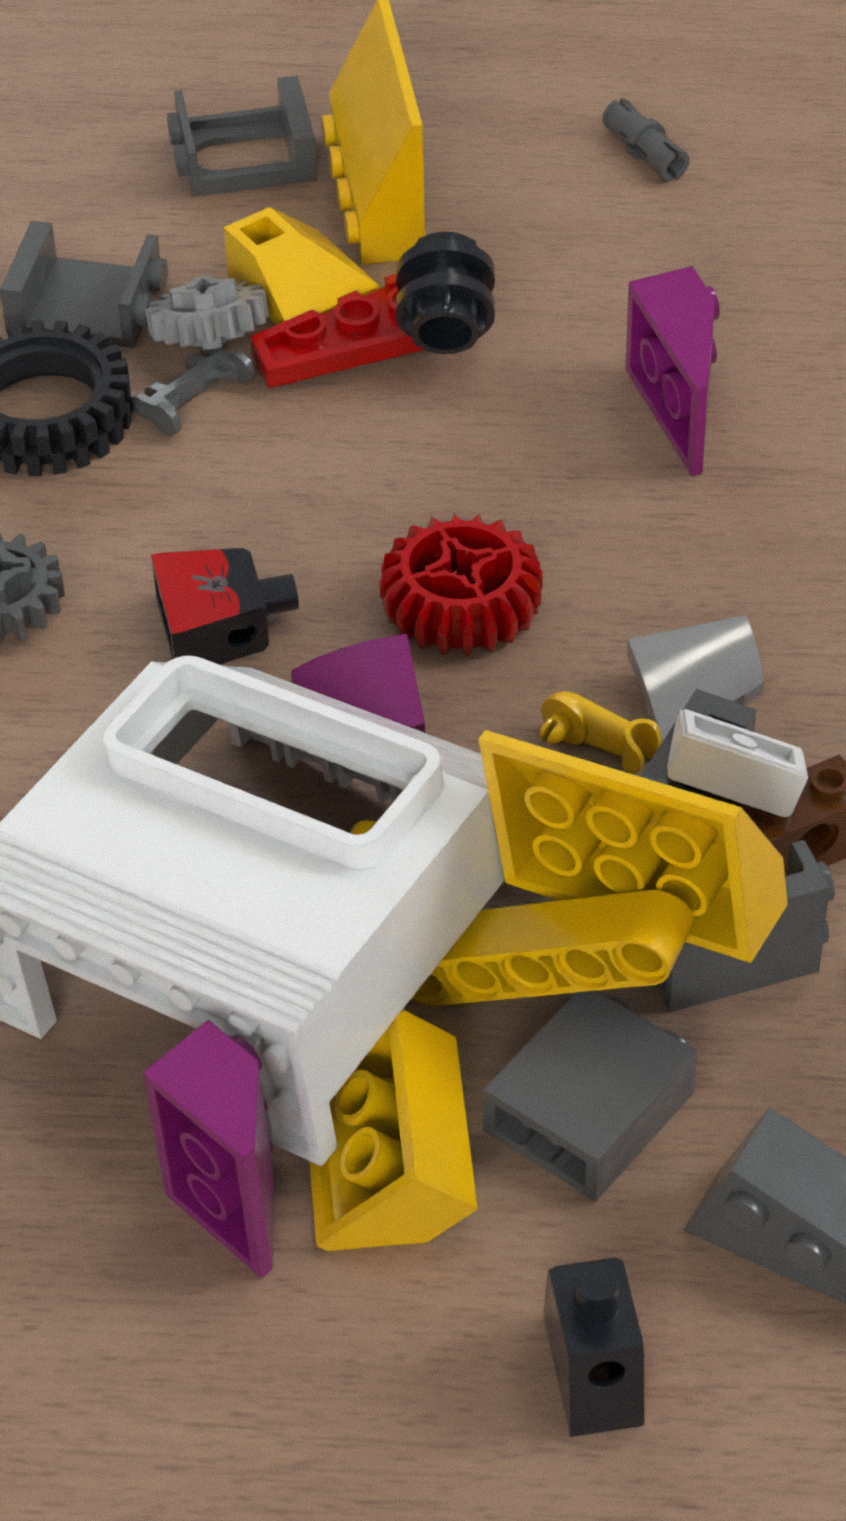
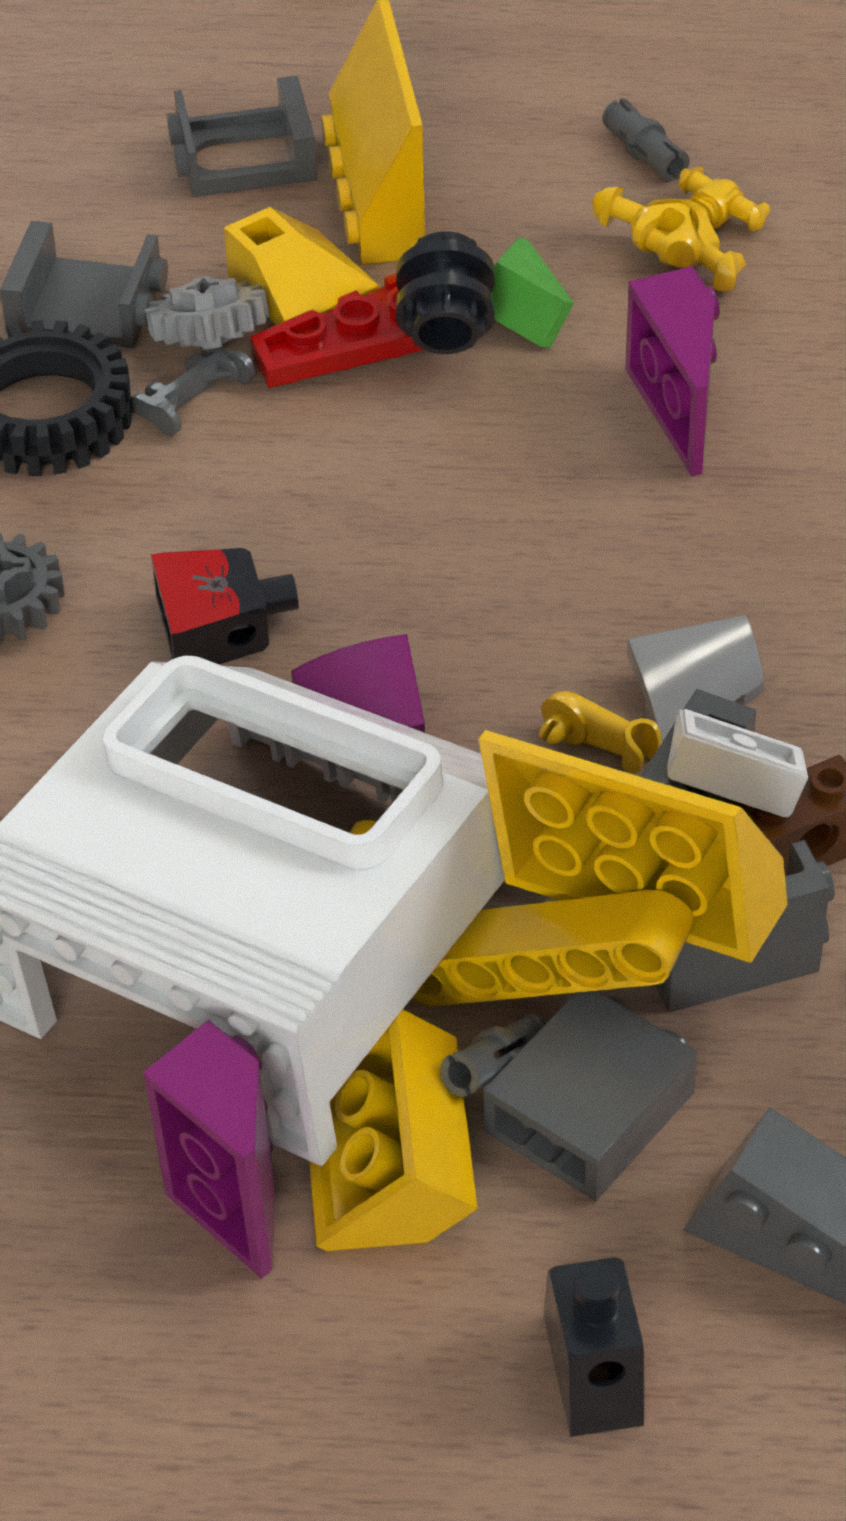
red gear [379,513,543,657] -> none
none -> dark grey pin [441,1014,546,1097]
none -> bright green slope [492,237,574,348]
none -> yellow piece [591,166,771,292]

